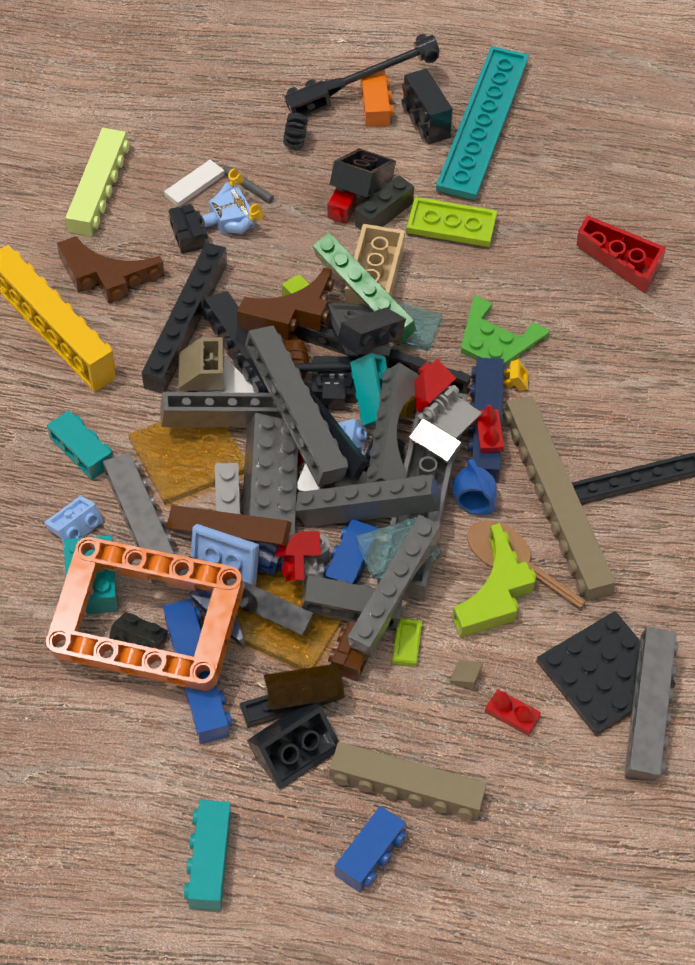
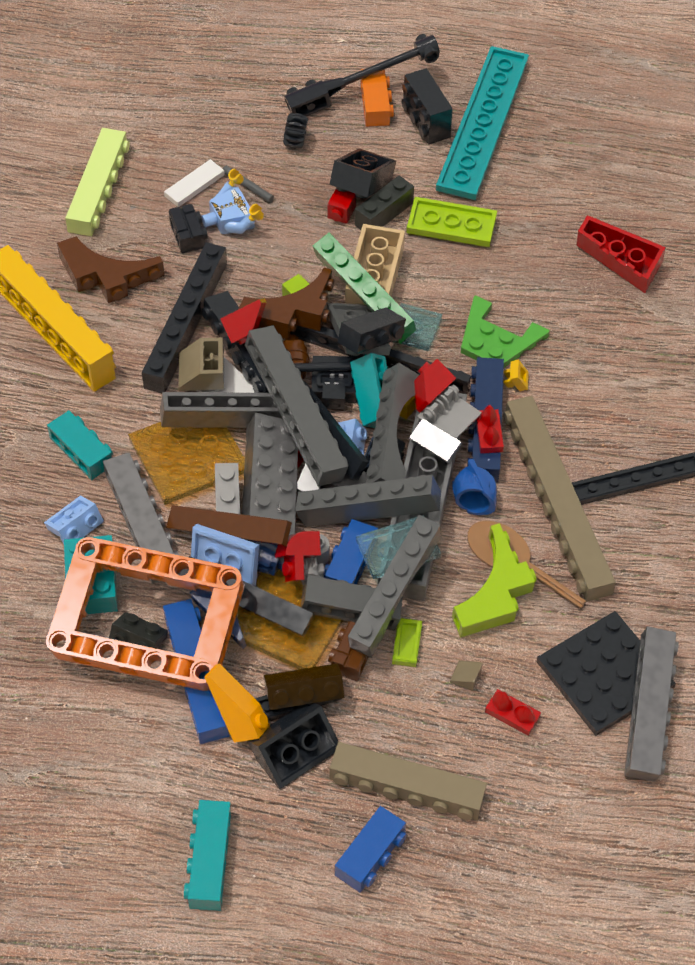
none -> light orange slope [204,664,270,743]
none -> red slope [220,298,267,345]

